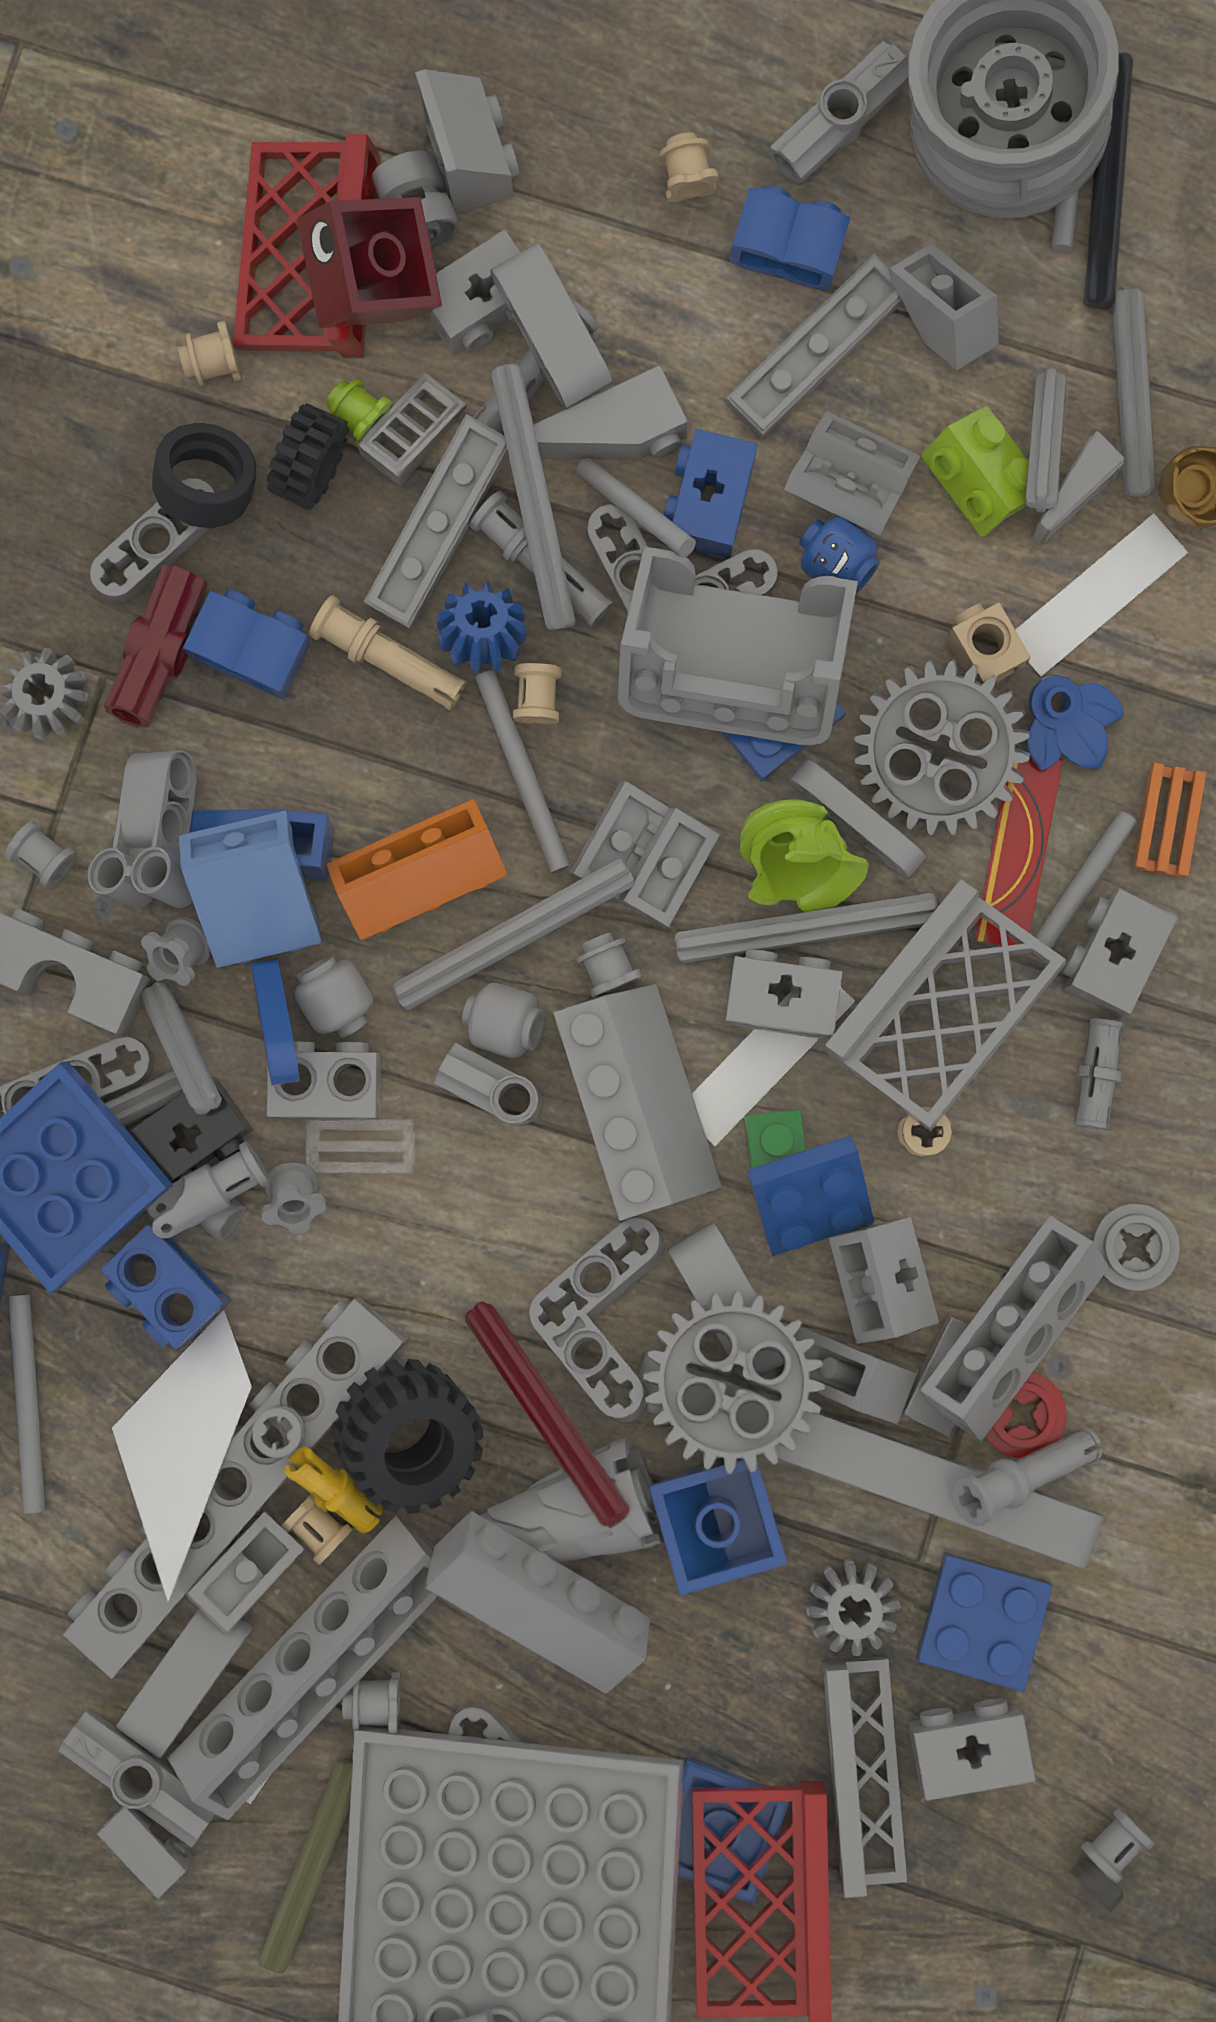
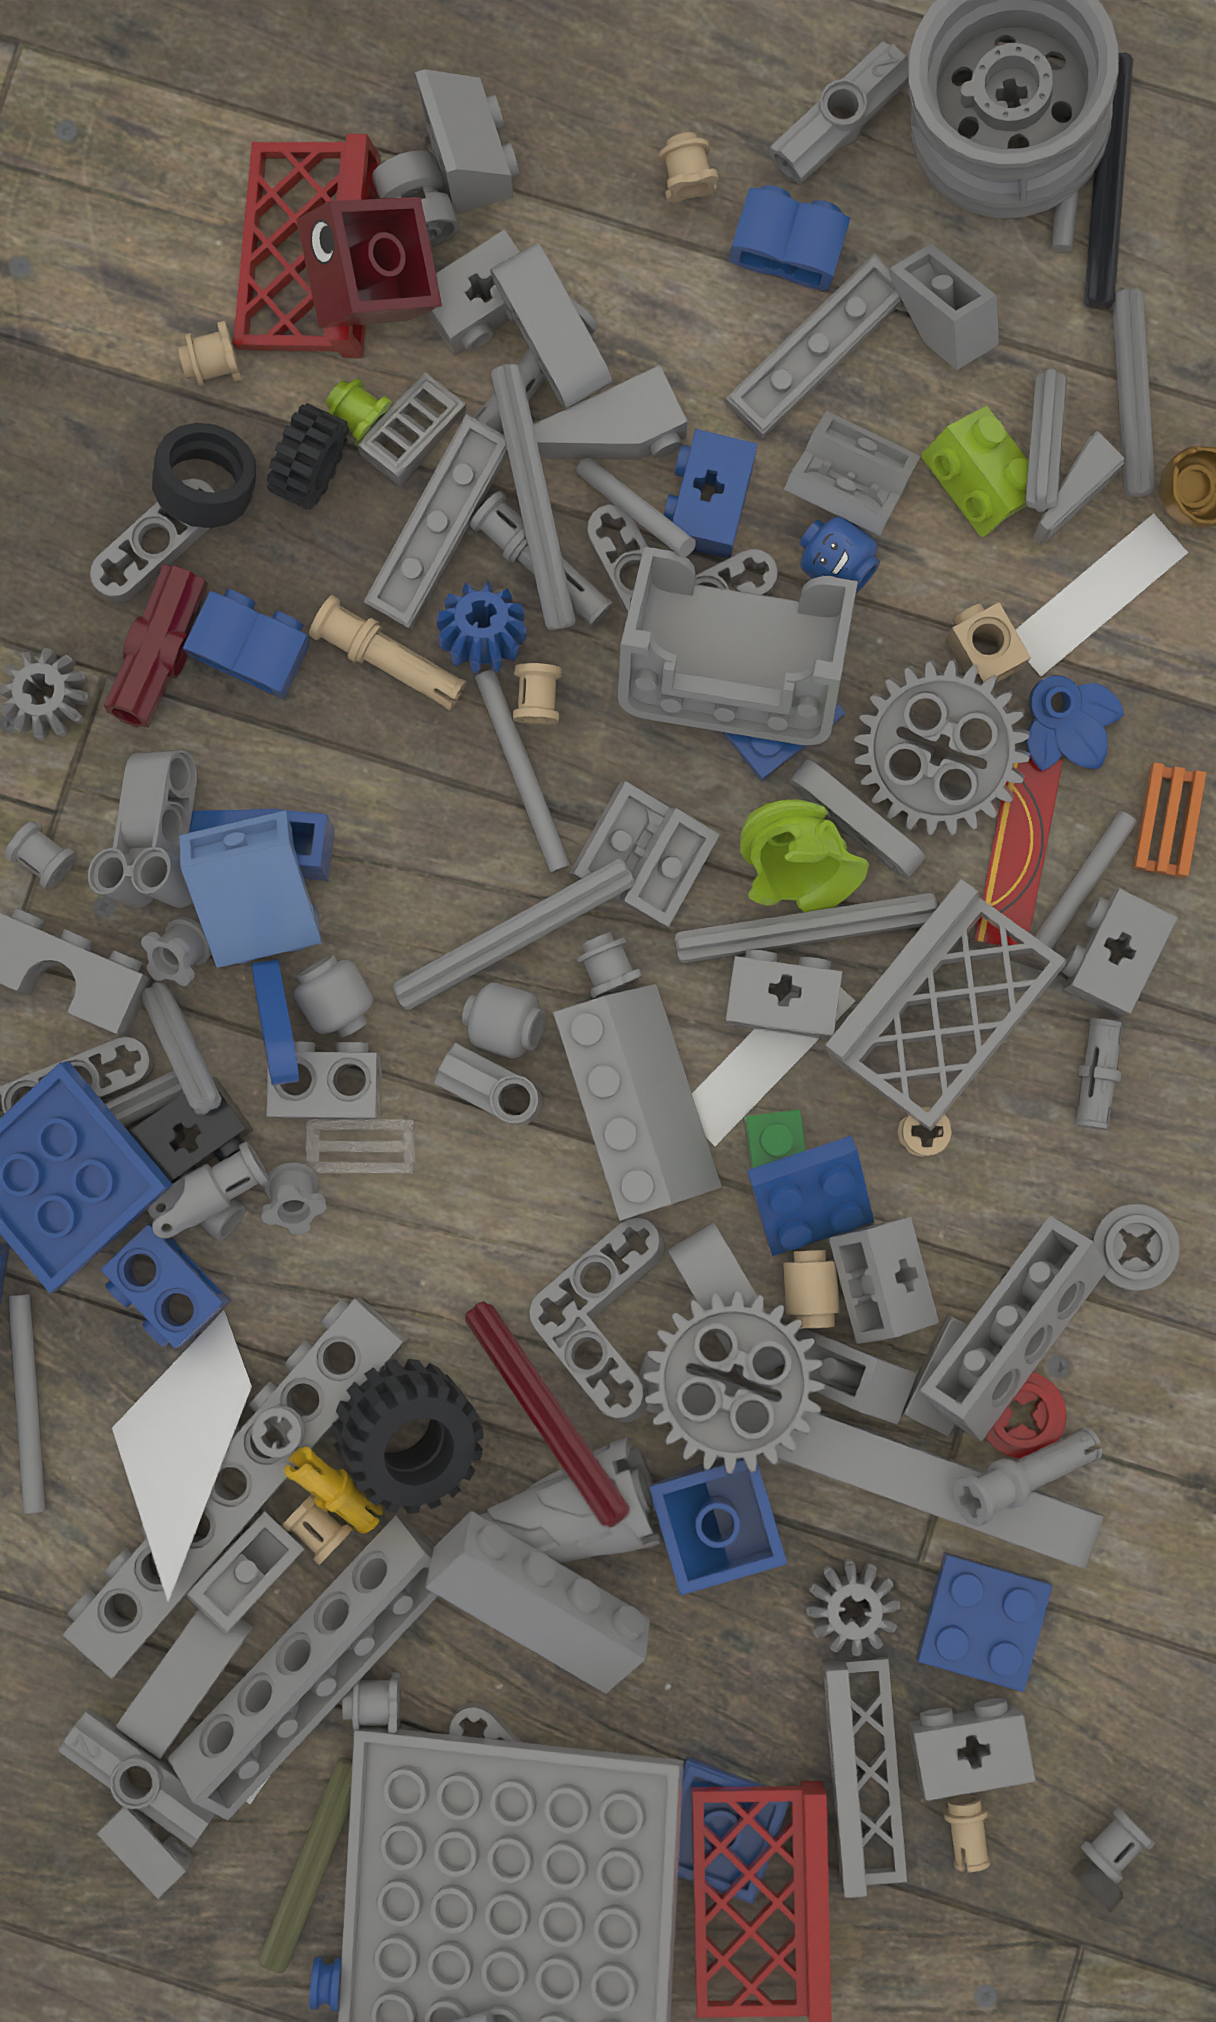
orange brick [326,798,508,941] -> none
none -> blue bush [310,1957,342,2011]
none -> tan brick [783,1250,840,1328]
none -> tan pin [943,1794,990,1872]

